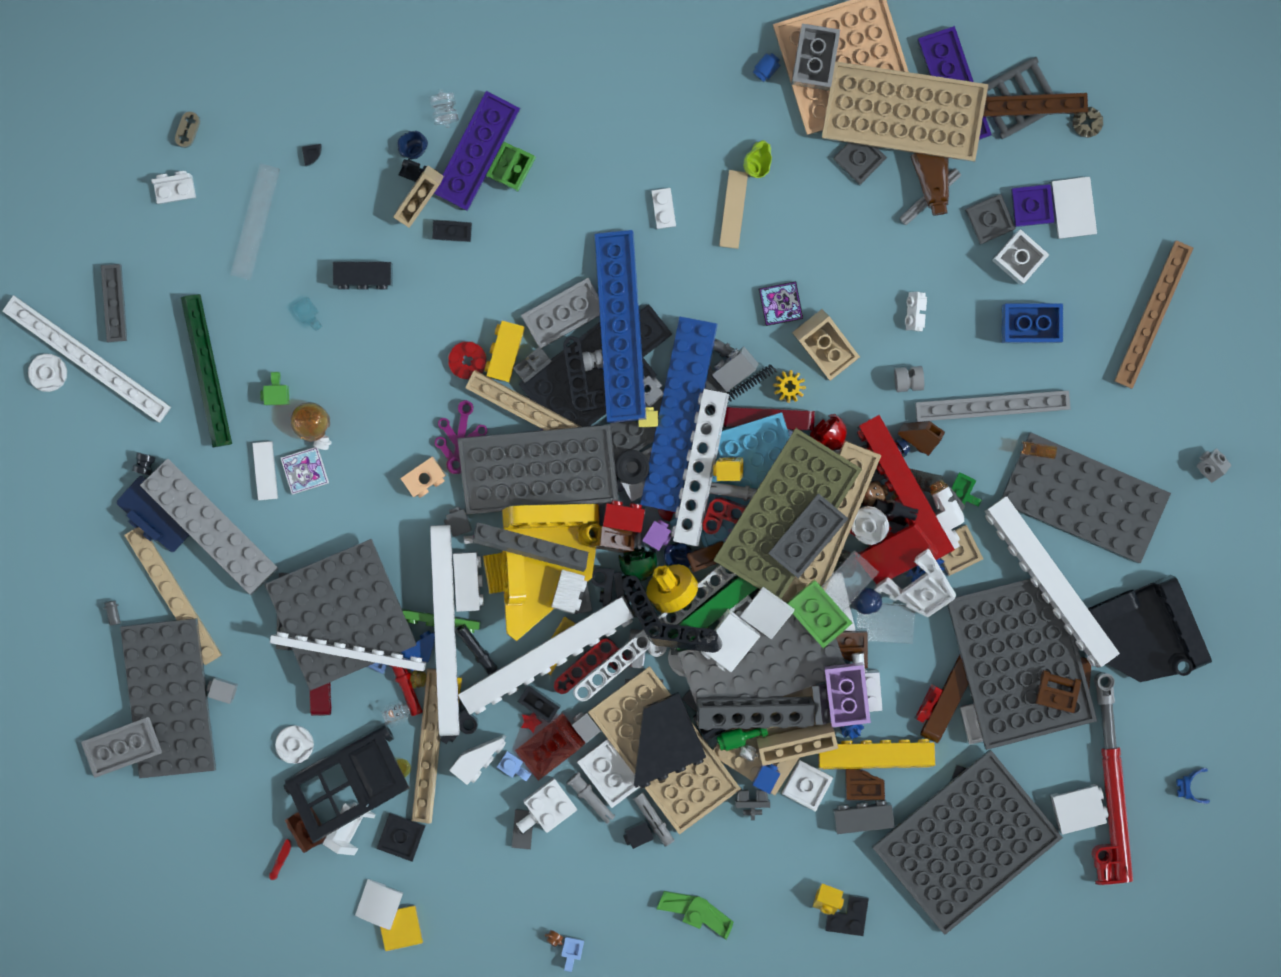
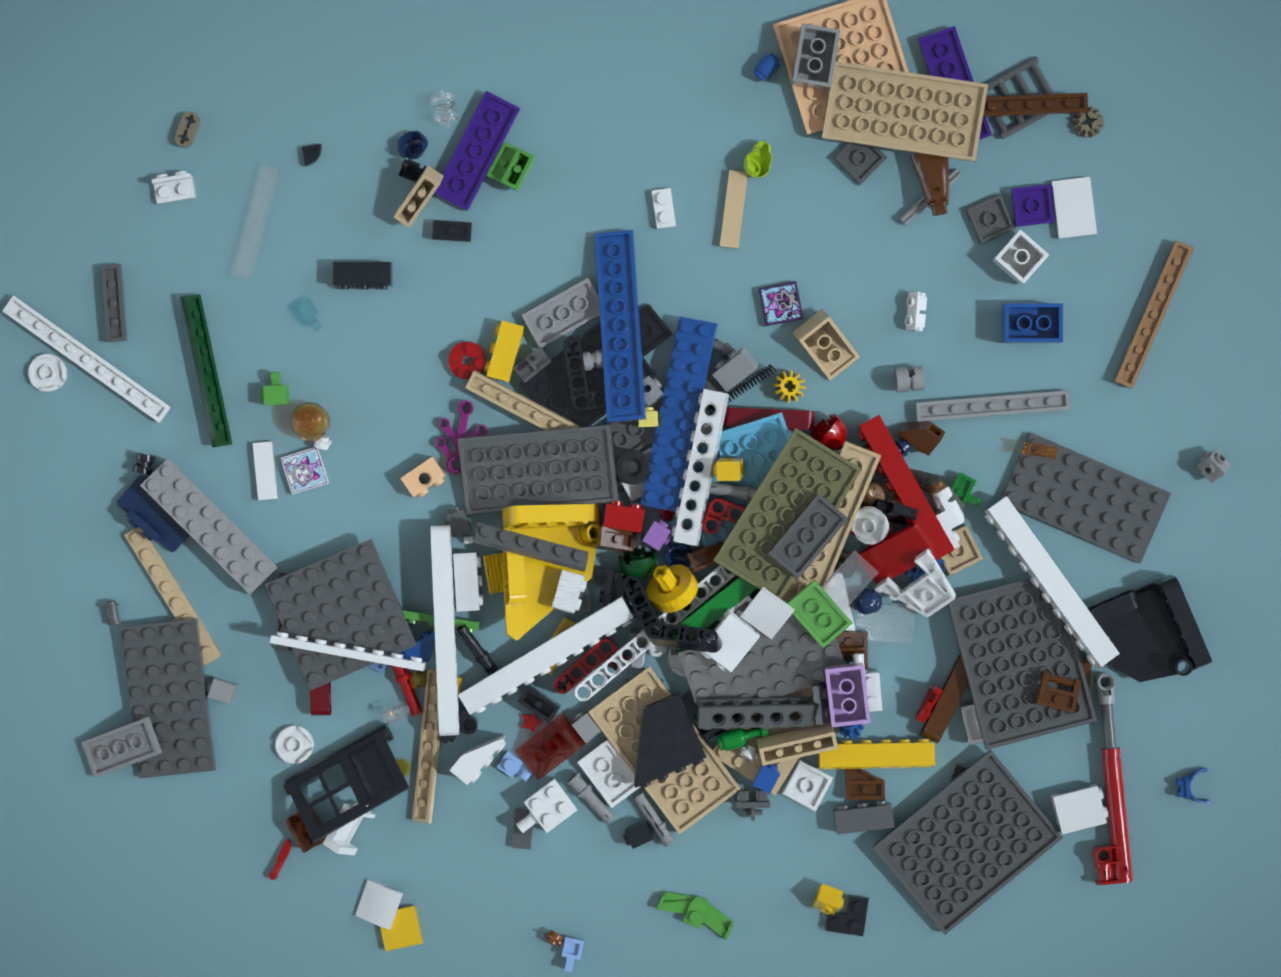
black tile [377,812,426,862] -> none

